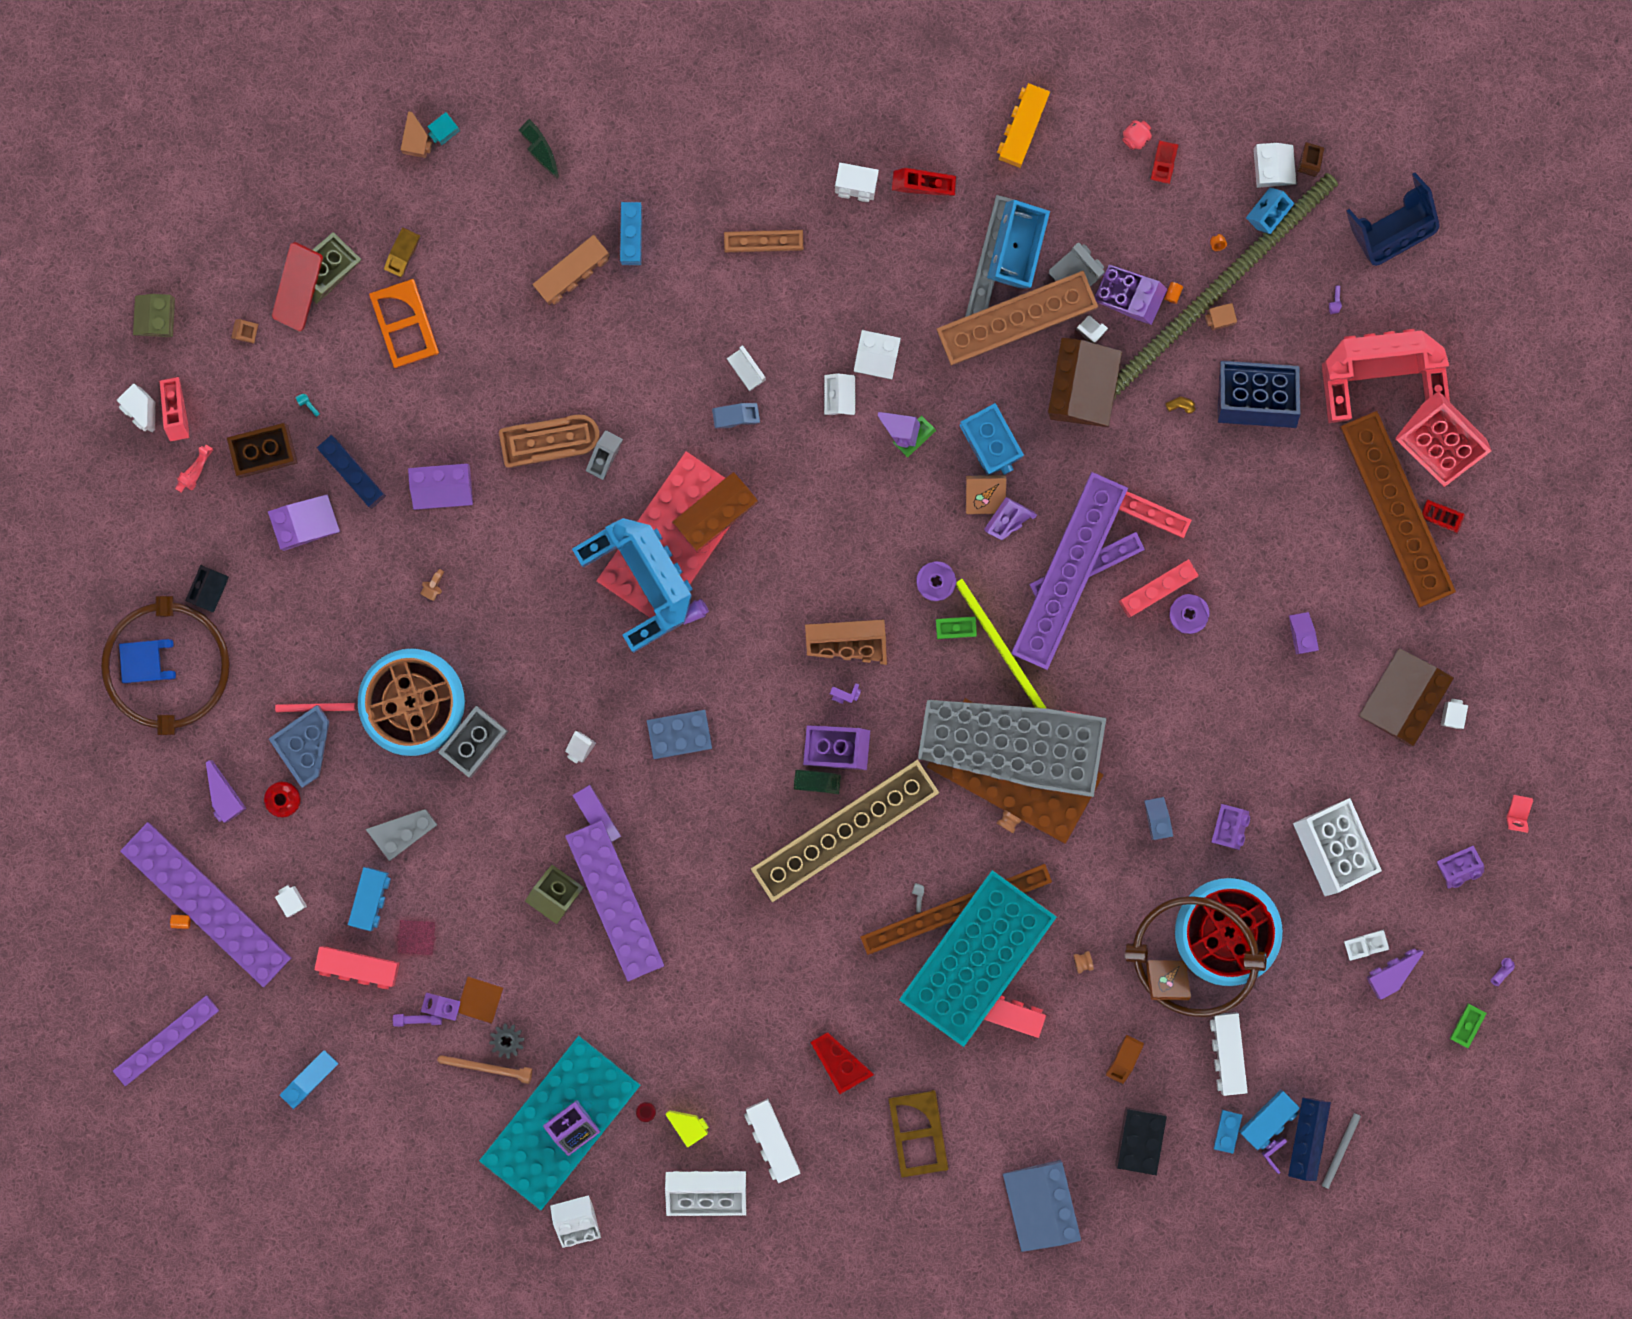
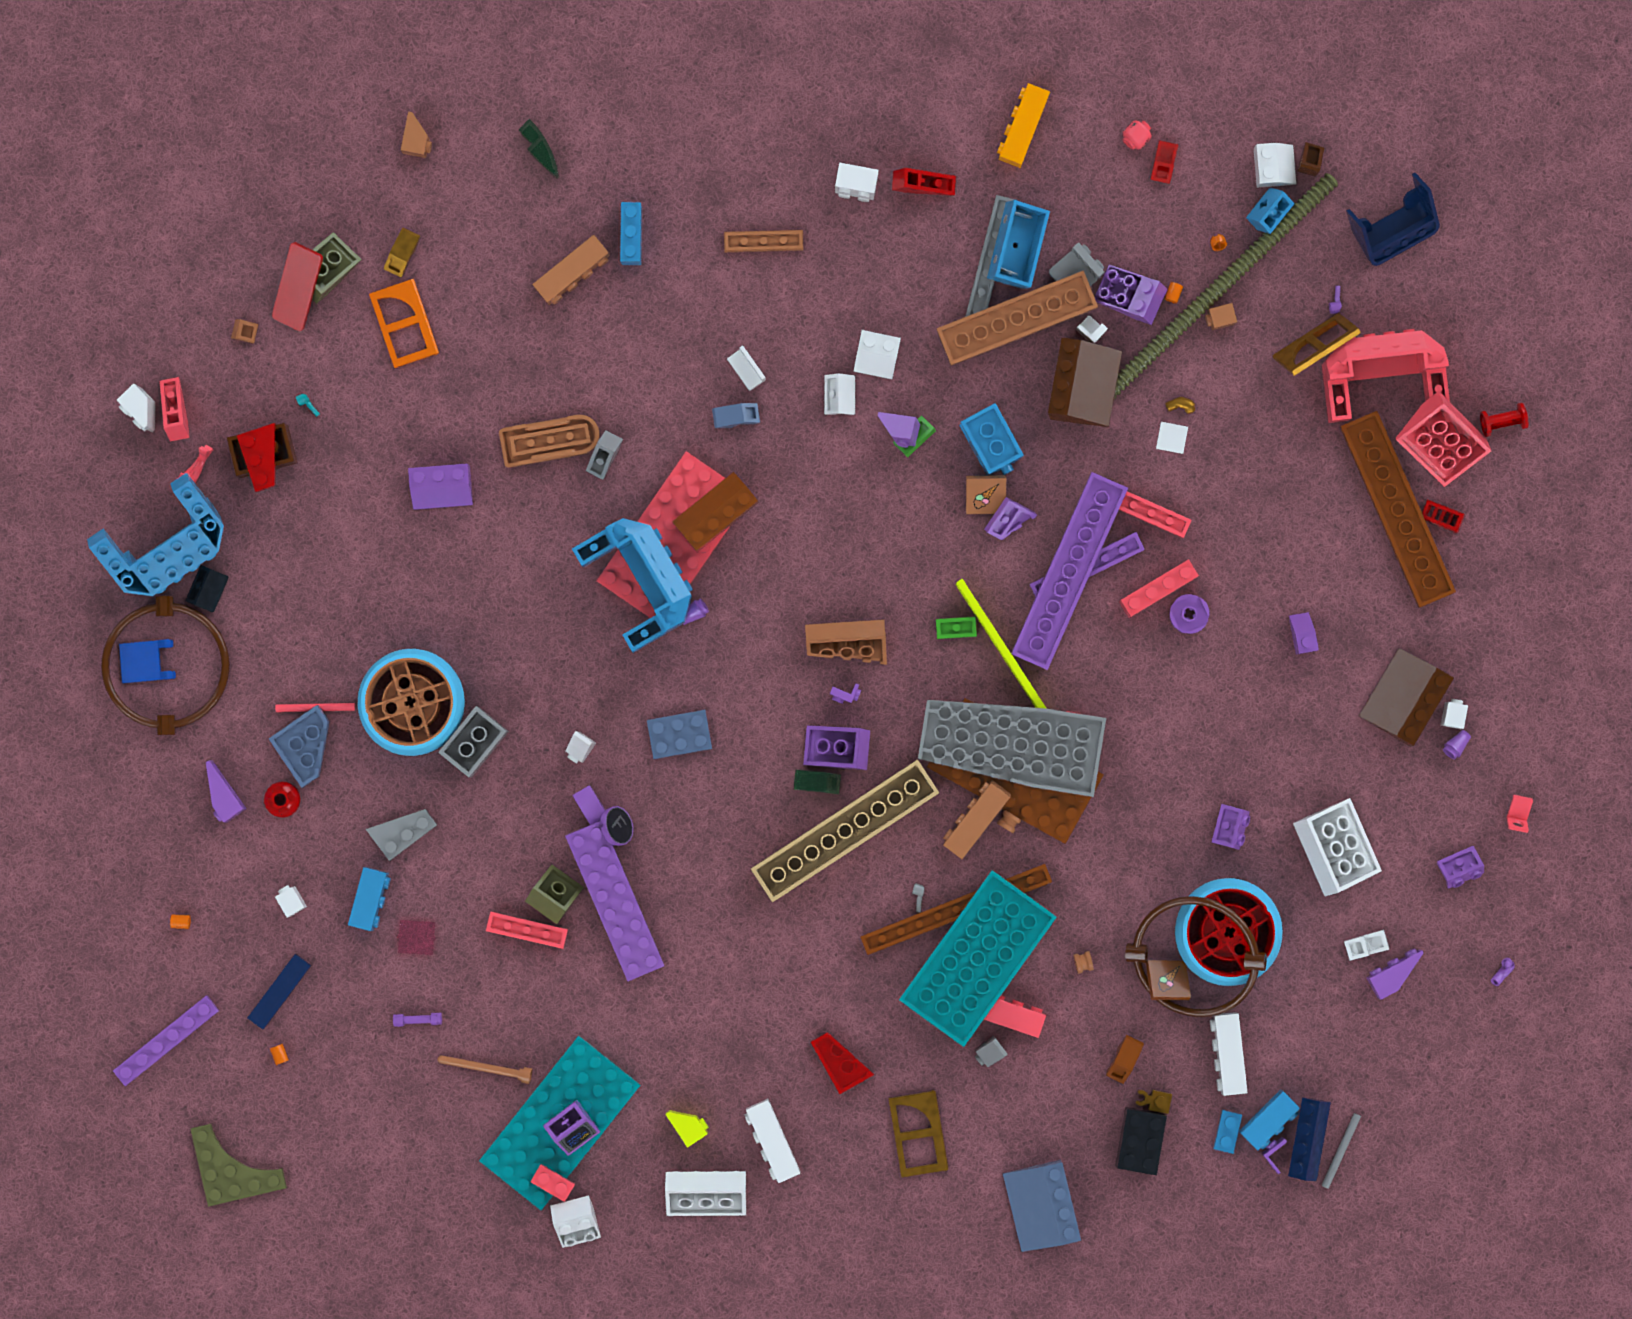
medium lavender plate [120,822,292,988] -> none
olive slope [133,294,175,337] -> none
medium lavender slope [268,494,340,551] -> none
dark azure slope [279,1050,339,1109] -> none
coral brick [314,946,399,990] -> none
dark blue brick [316,435,386,509] -> none
nougat piece [420,569,444,601] -> none
medium lavender bracket [421,993,460,1021] -> none
teal brick [427,112,460,145] -> none
dark orange sticker [458,977,503,1024] -> none
dark grey gear [489,1023,525,1059] -> none
dark red tile [636,1102,656,1122] -> none
medium lavender plate [916,561,956,601] -> none
sand blue slope [1144,797,1173,840] -> none
dark blue slope [1218,361,1300,428] -> none
bright green plate [1449,1003,1486,1048] -> none
none -> dark azure wedge [87,473,224,596]
none -> olive plate [191,1124,287,1207]
none -> red wing [237,423,276,492]
none -> dark blue tile [247,954,312,1030]
none -> orange hinge [270,1044,289,1065]
none -> coral plate [486,911,568,949]
none -> coral plate [531,1164,575,1202]
none -> black tile [601,806,633,846]
none -> nougat brick [943,780,1011,859]
none -> light grey slope [975,1036,1008,1067]
none -> pearl gold plate [1135,1090,1172,1114]
none -> white sticker [1156,422,1188,454]
none -> pearl gold window [1272,313,1361,376]
none -> medium lavender cone [1443,730,1471,760]
none -> red hose [1480,403,1529,437]

